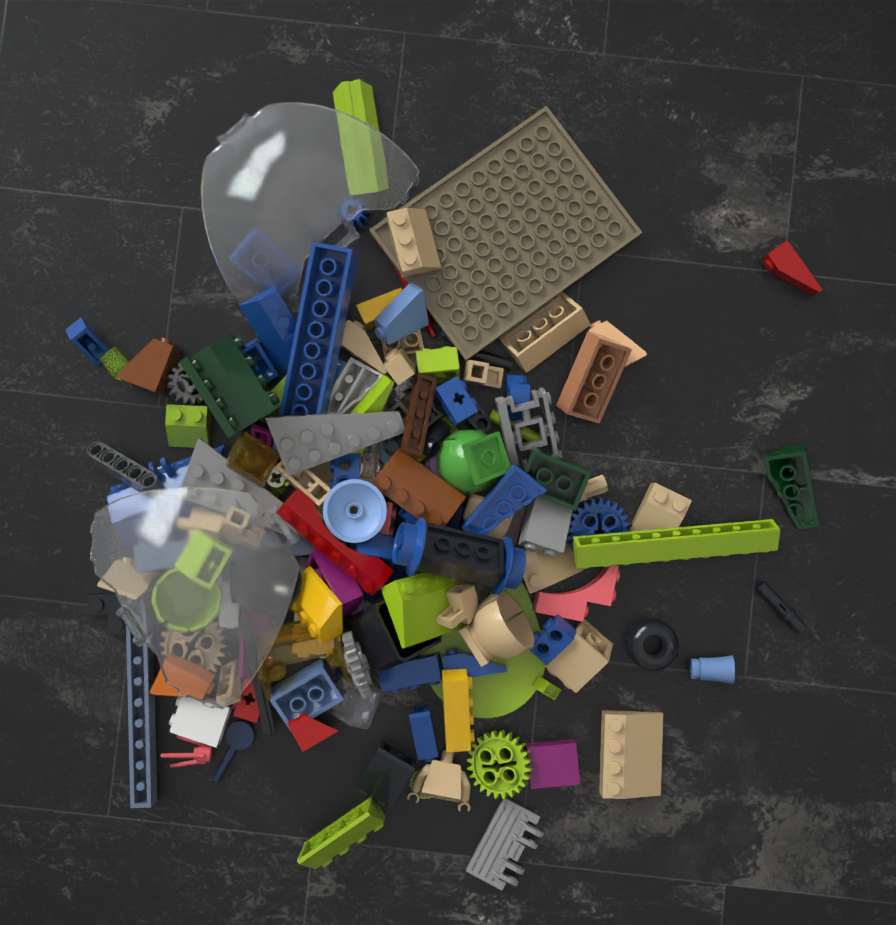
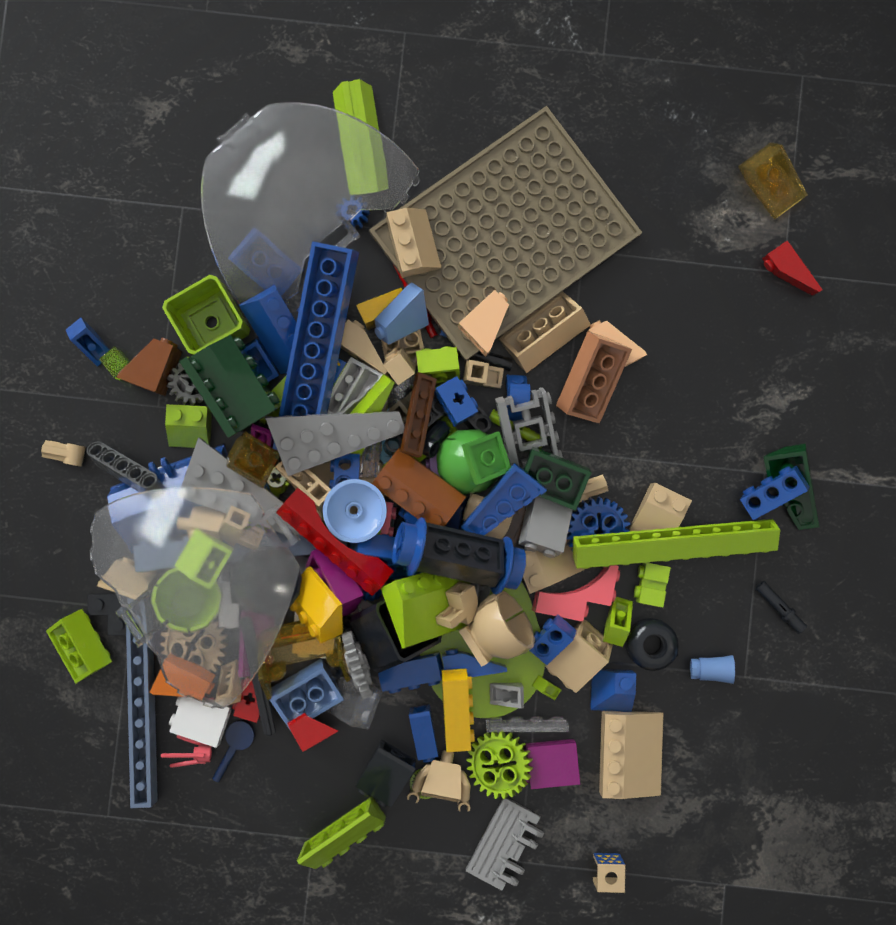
none -> tan piece [41,440,86,467]
none -> lime slope [46,609,112,684]
none -> lime plate [162,275,250,356]
none -> light nougat slope [458,290,509,357]
none -> clear plate [486,717,569,732]
none -> light grey slope [490,683,524,708]
none -> blue slope [590,669,636,712]
none -> tan piece [593,853,625,893]
none -> lime slope [603,597,633,647]
none -> lime brick [634,563,671,608]
none -> clear yellow slope [738,143,807,219]
none -> blue brick [740,466,810,520]

